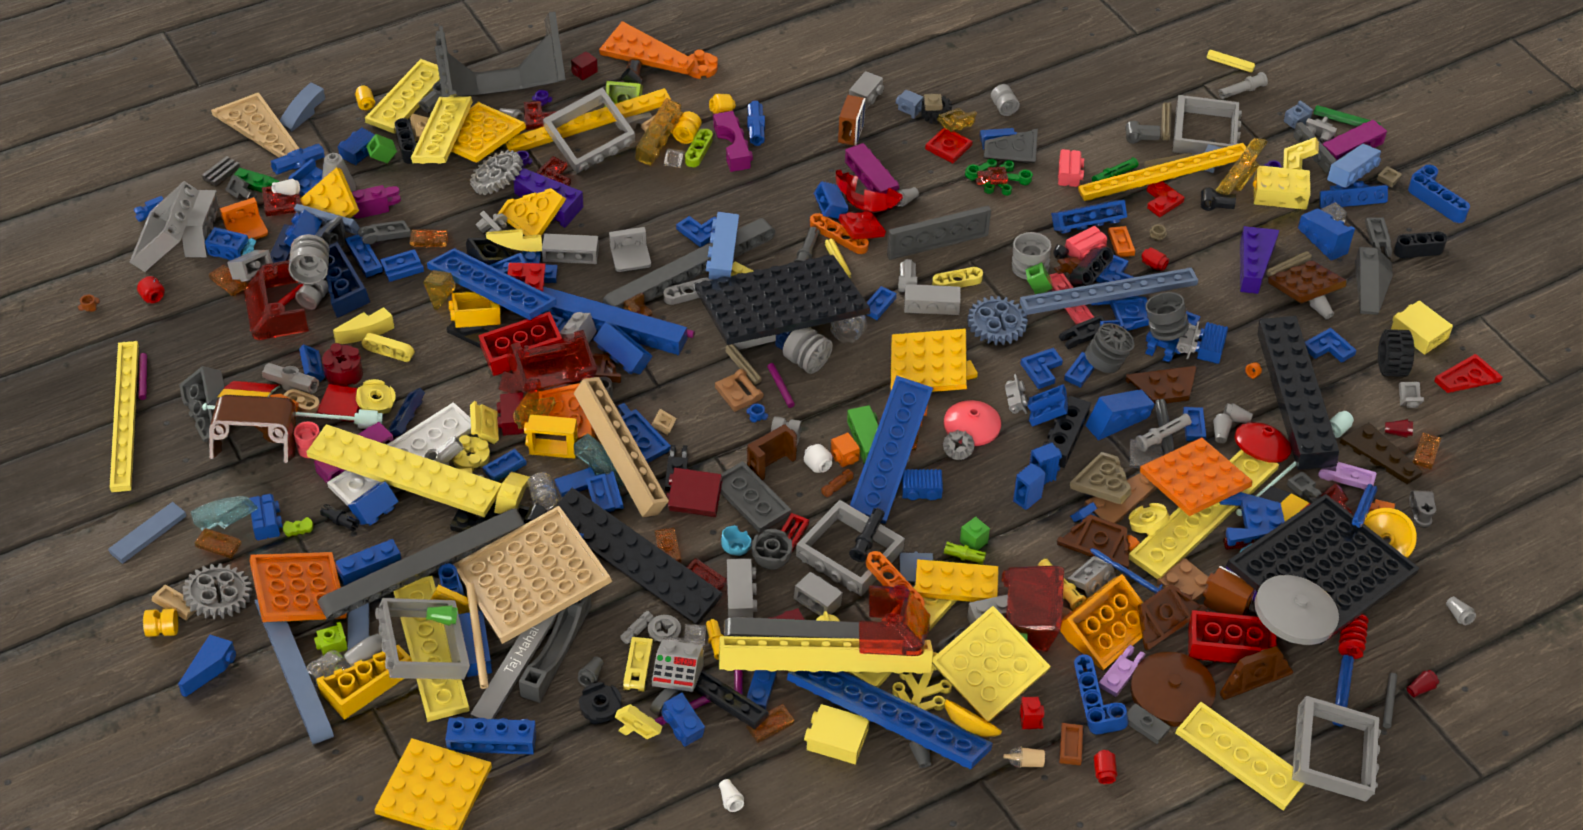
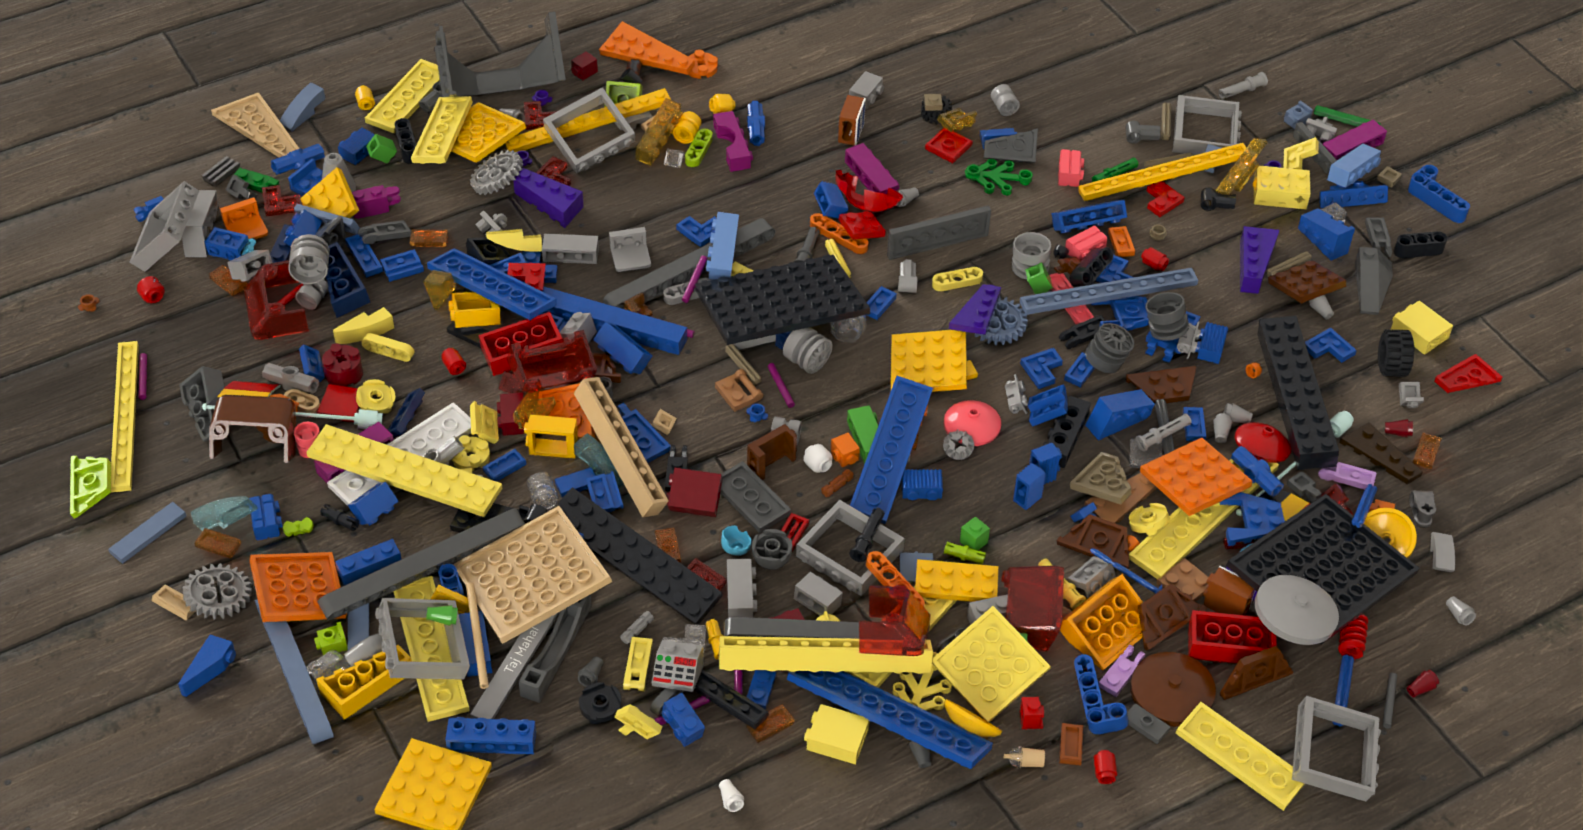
yellow wheel [143,608,179,637] -> none
white cone [272,179,300,196] -> none
tan plate [410,114,428,141] -> none
light yellow slope [494,472,530,514] -> none
yellow plate [497,188,566,236] -> none
light grey gear [648,615,681,642] -> none
sand blue brick [896,90,923,119] -> none
light grey brick [904,284,960,315] -> none
clear red plate [976,166,1008,185] -> none
light yellow axle [1207,50,1255,73] -> none
none -> lime wing [70,456,111,519]
none -> red brick [442,348,466,375]
none -> magenta bar [682,255,708,303]
none -> dark purple wing [949,284,1001,335]
none -> blue piece [1231,446,1284,497]
none -> light grey slope [1430,532,1455,572]

